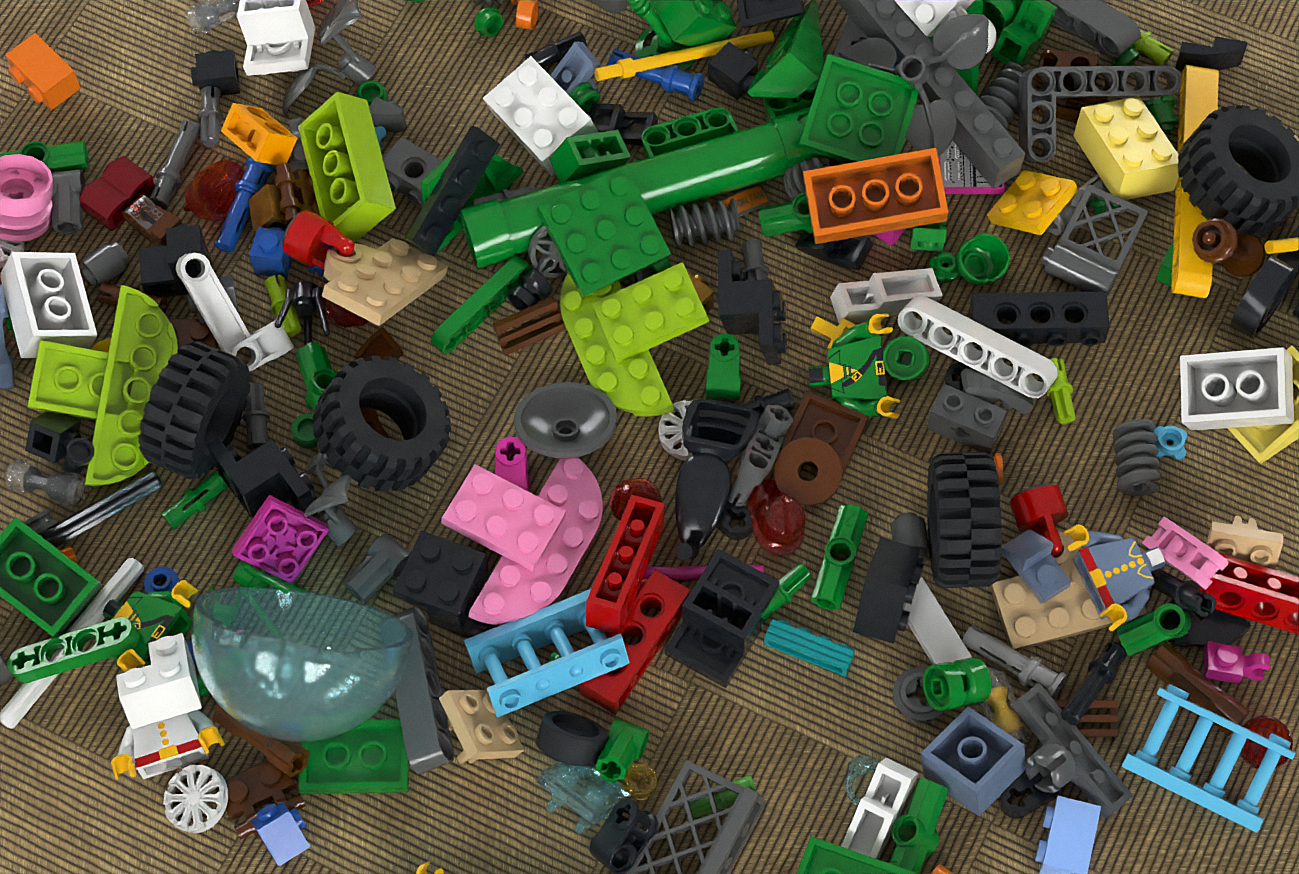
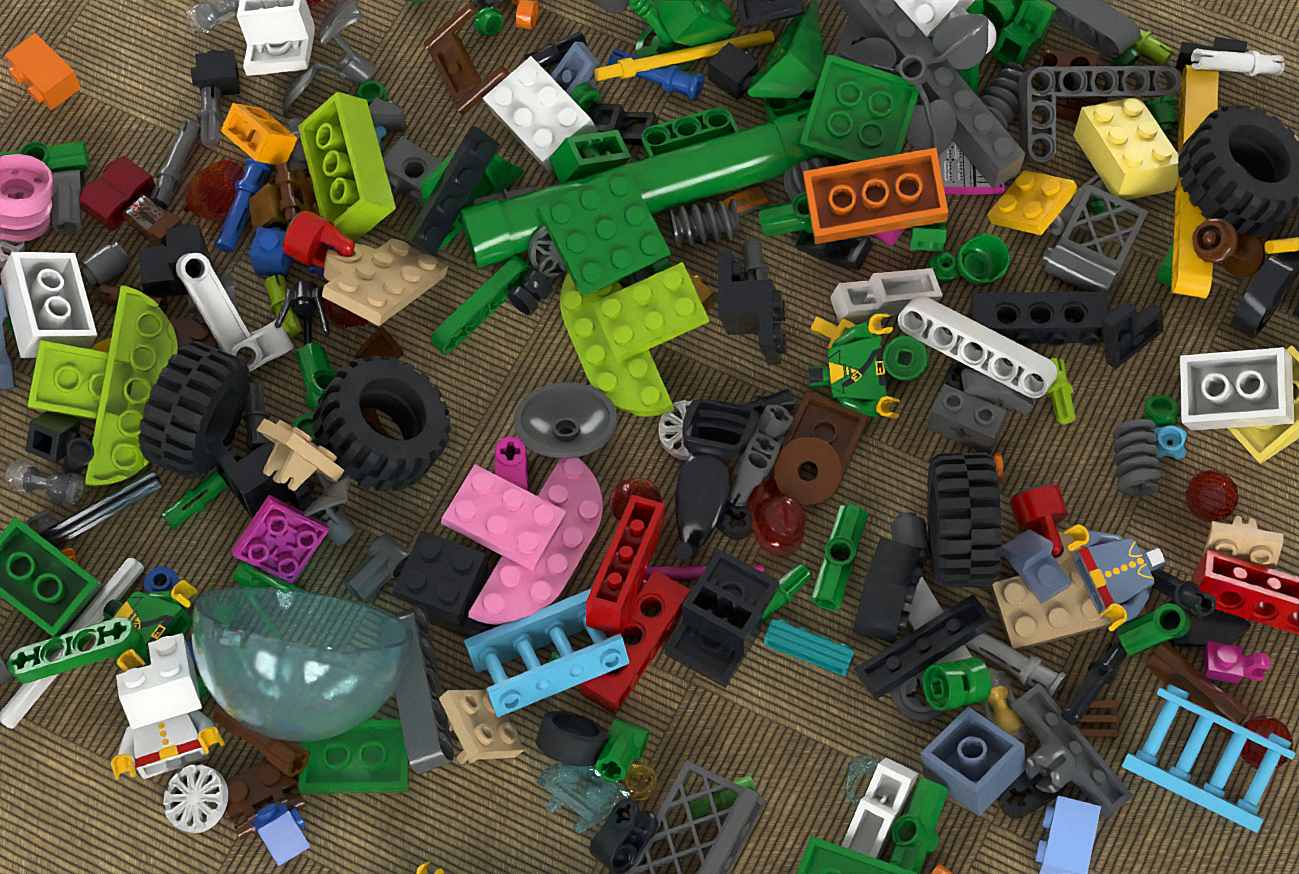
reddish brown tile [492,297,566,355] -> none
green piece [706,333,741,400] -> none
bright pink plate [1142,517,1229,590] -> none
none -> tan plate [257,419,345,491]
none -> reddish brown plate [424,3,509,115]
none -> black plate [854,594,995,700]
none -> black plate [1102,301,1164,370]
none -> green tile [1143,395,1179,427]
none -> clear red hair [1185,470,1239,523]
none -> white pin [1191,48,1285,76]

